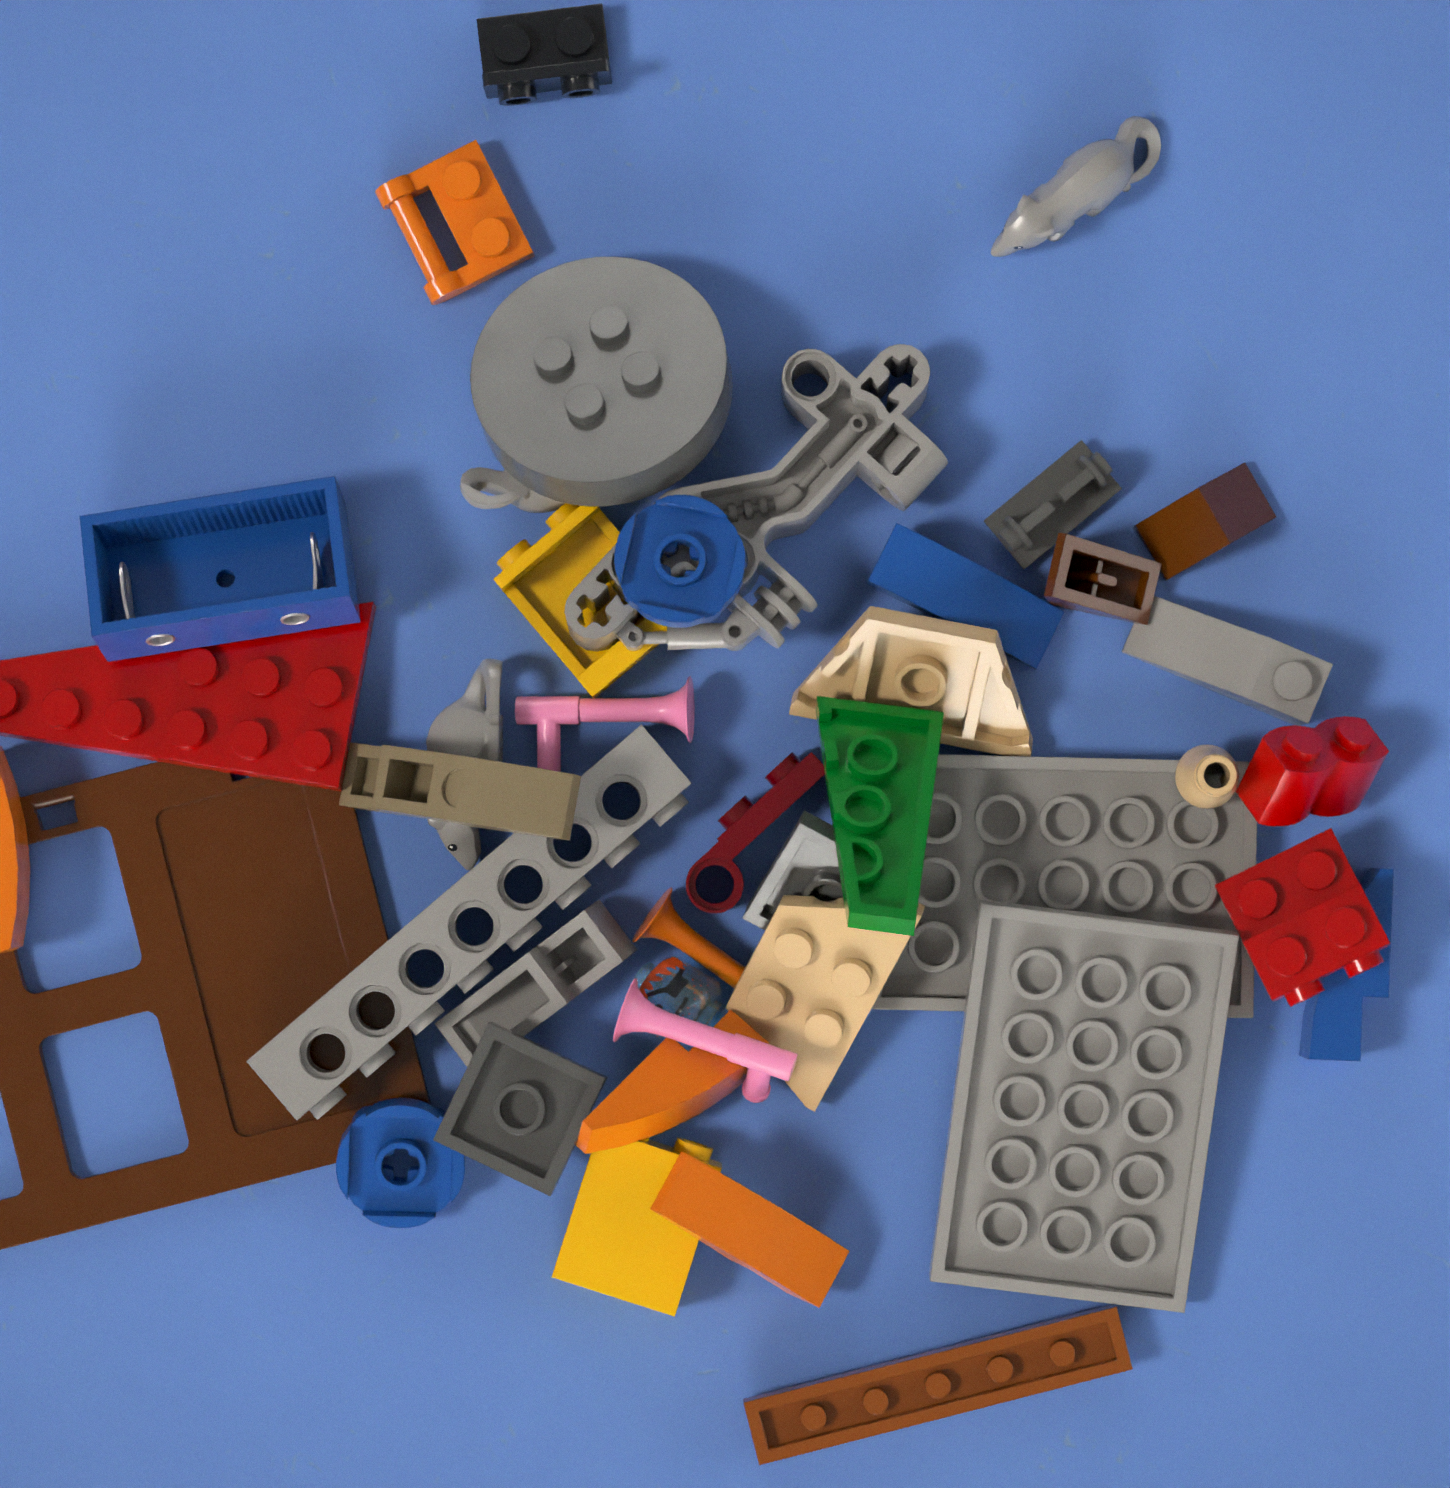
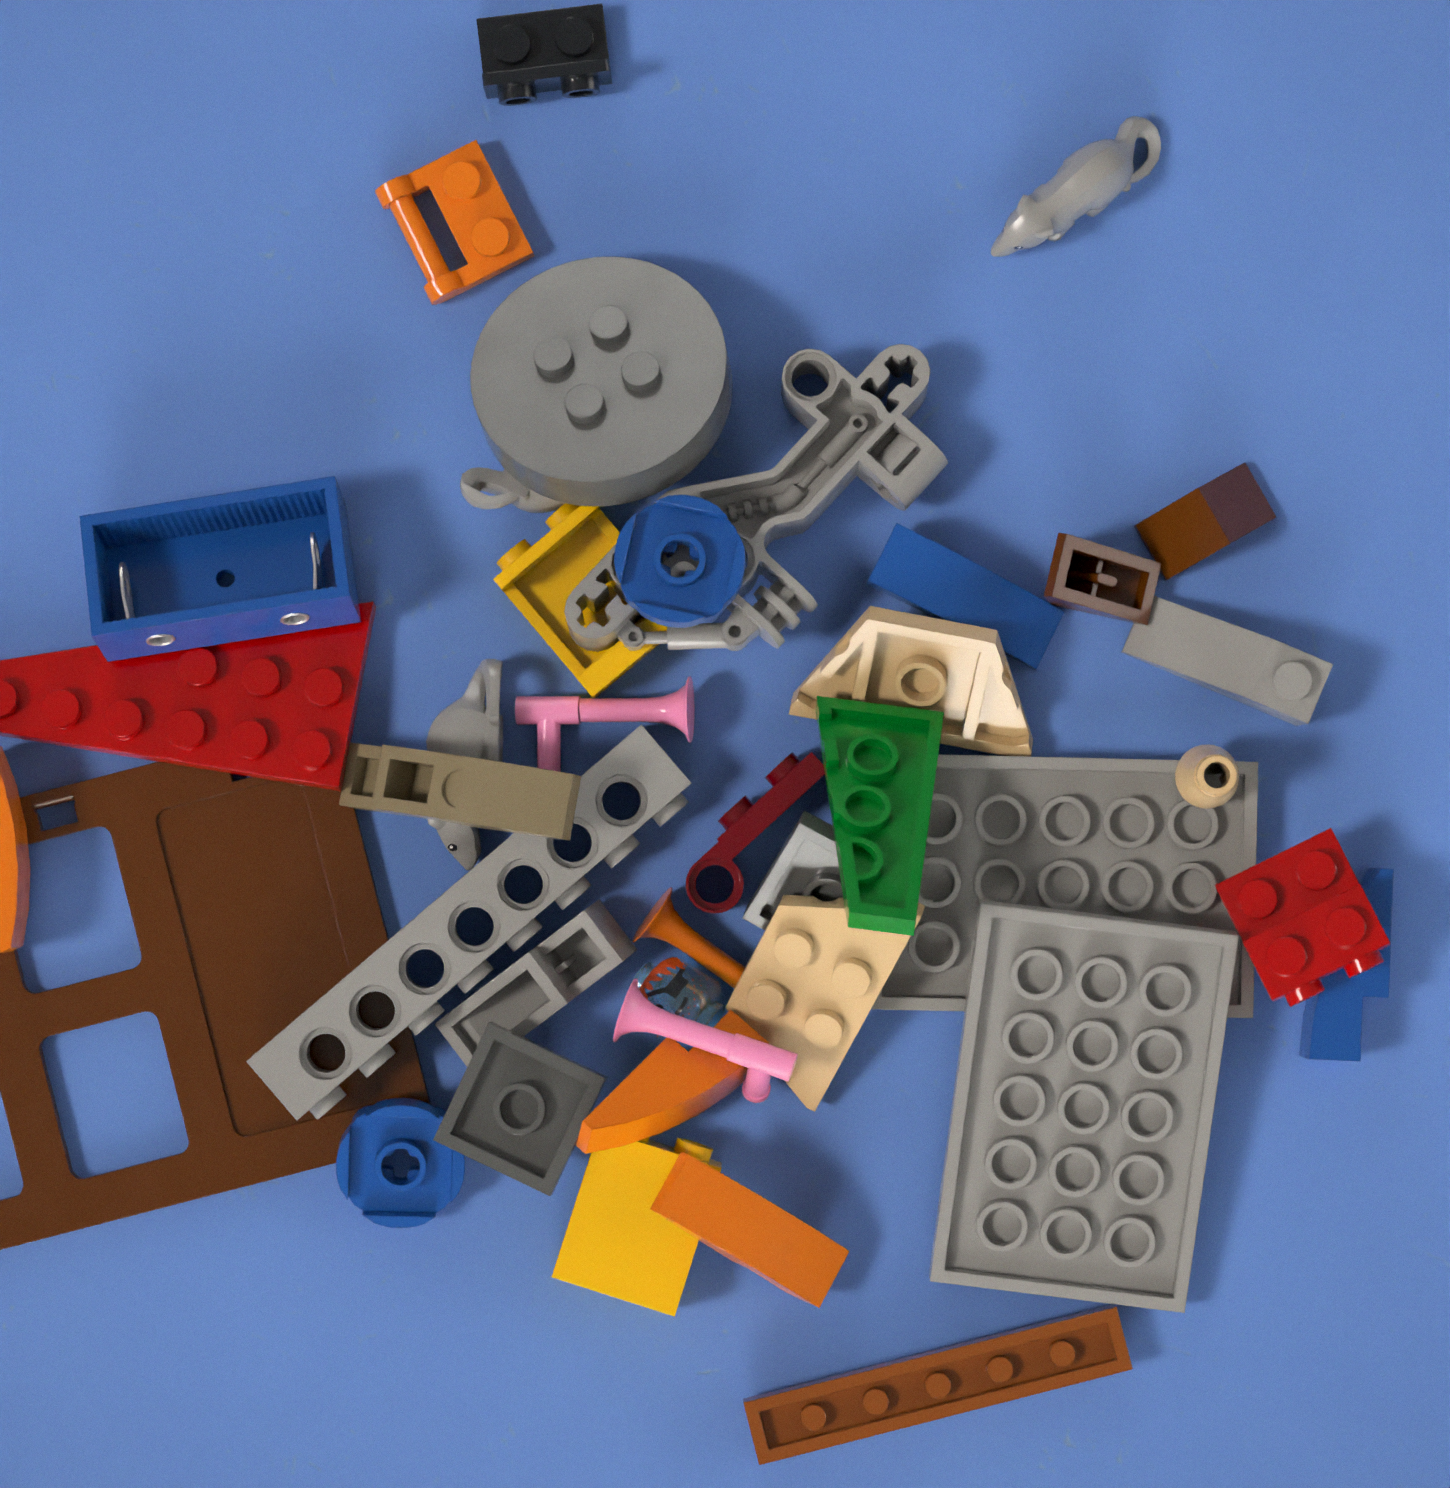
dark grey hinge [984,440,1122,570] -> none
red brick [1236,716,1389,826] -> none

